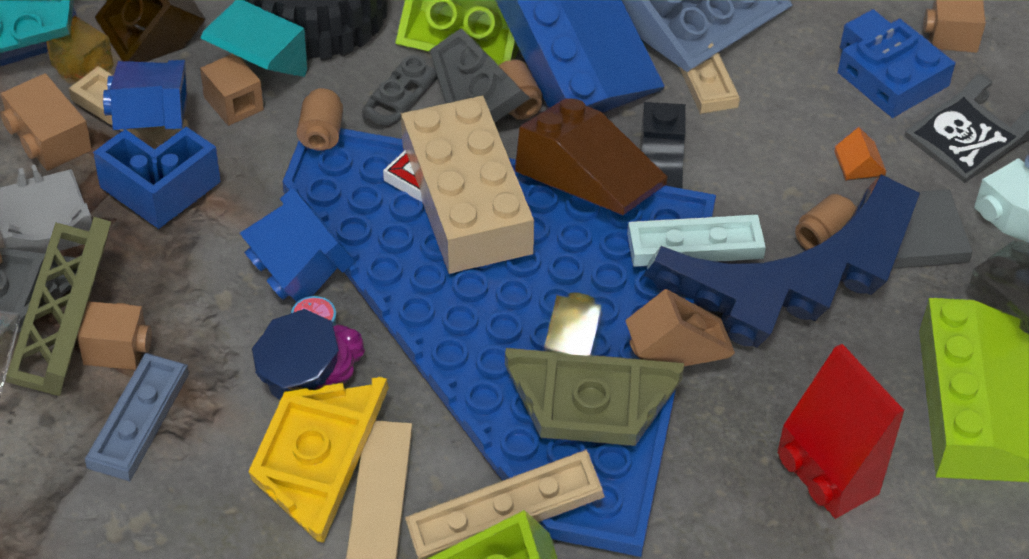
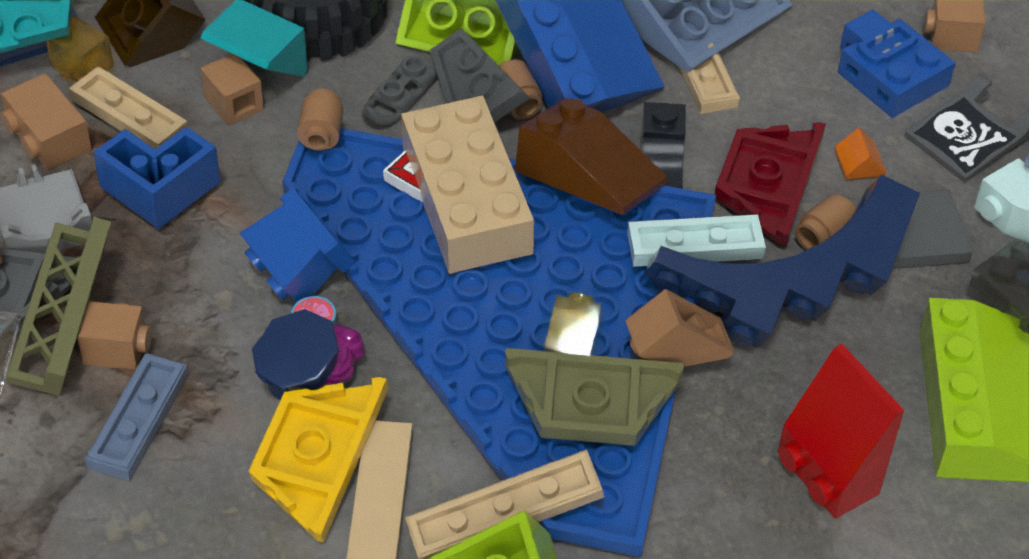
blue hips [103,60,188,130] -> none
none -> dark red wing [714,122,826,247]

